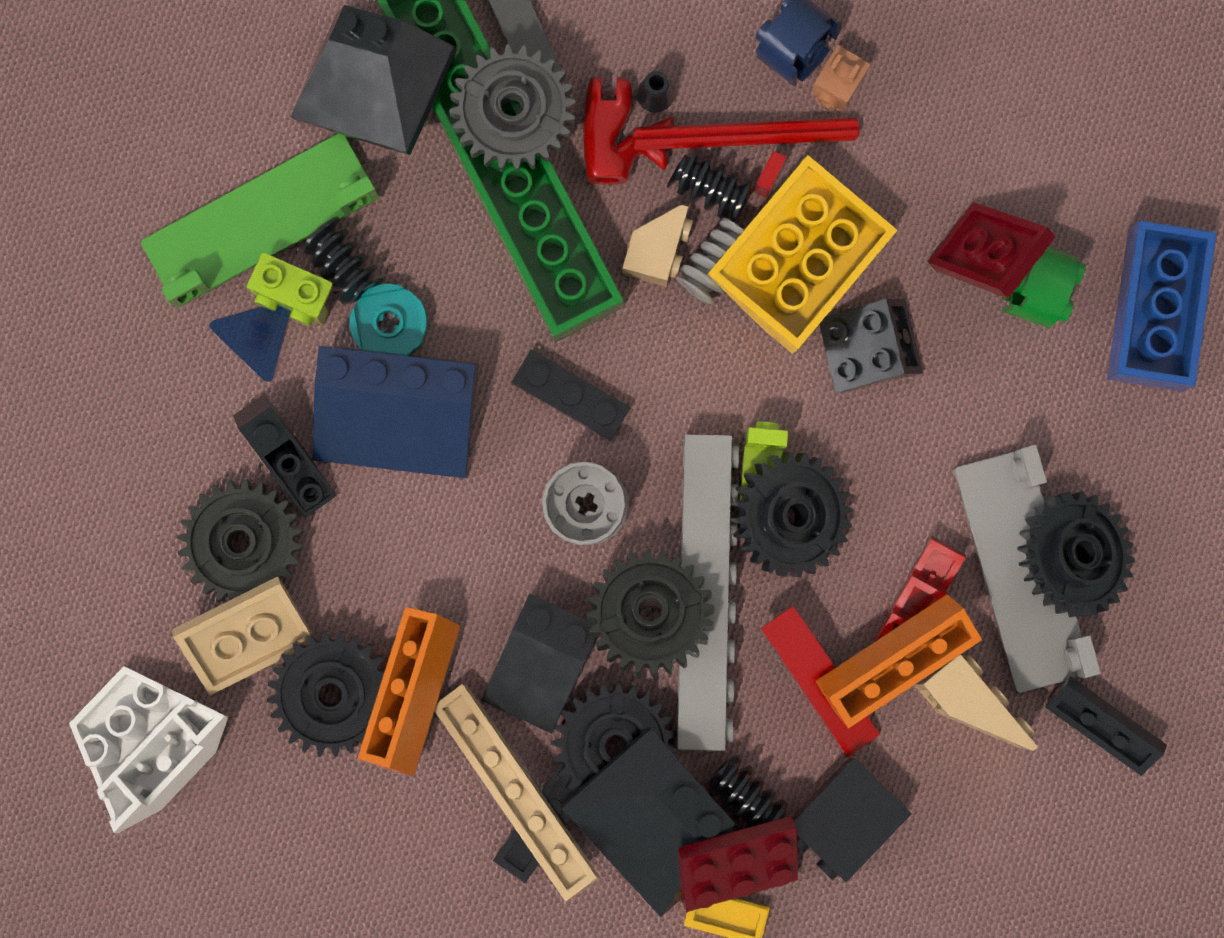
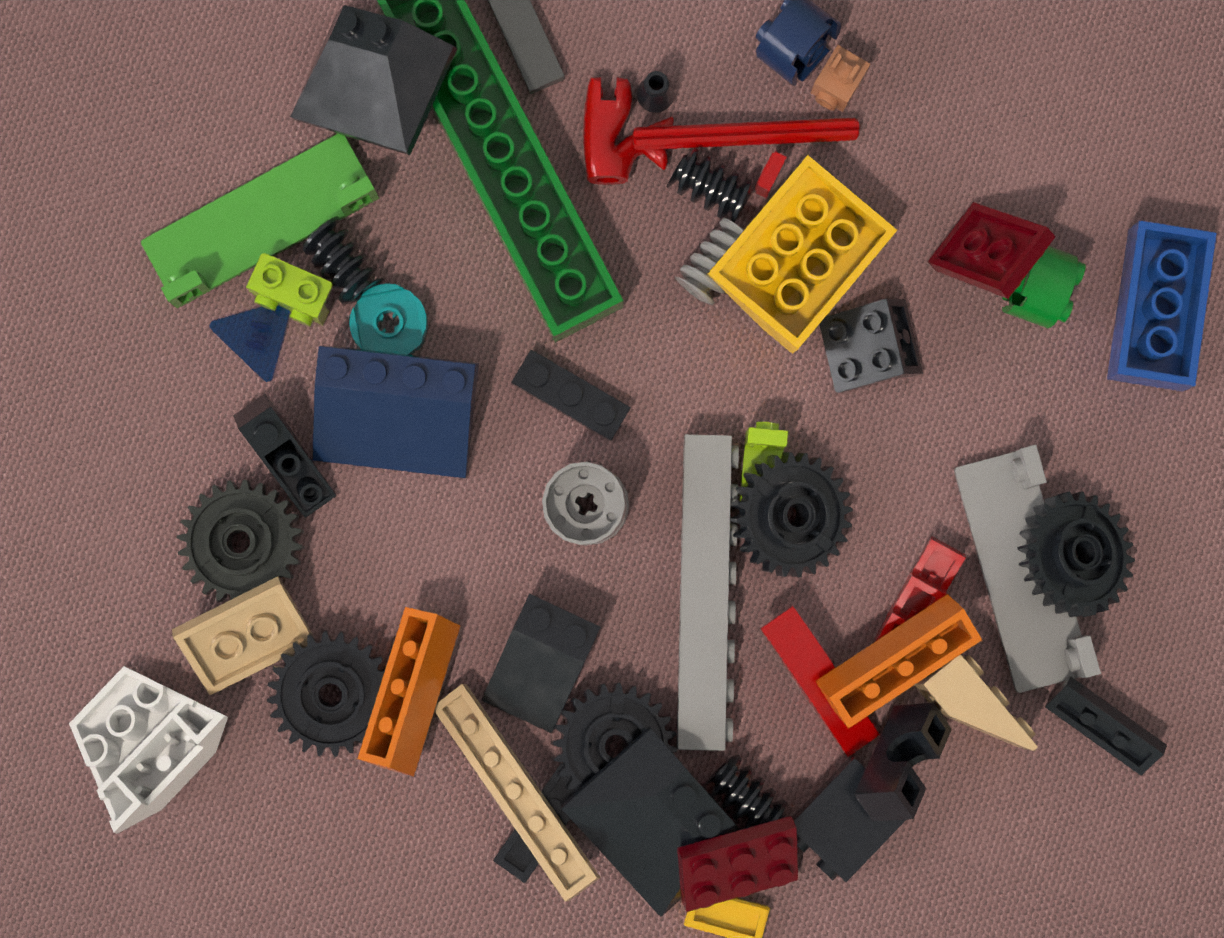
dark grey gear [449,44,576,172] -> none
pearl dark grey gear [587,550,715,678] -> none
tan slope [622,205,693,287] -> none
none -> black arch [854,702,952,821]

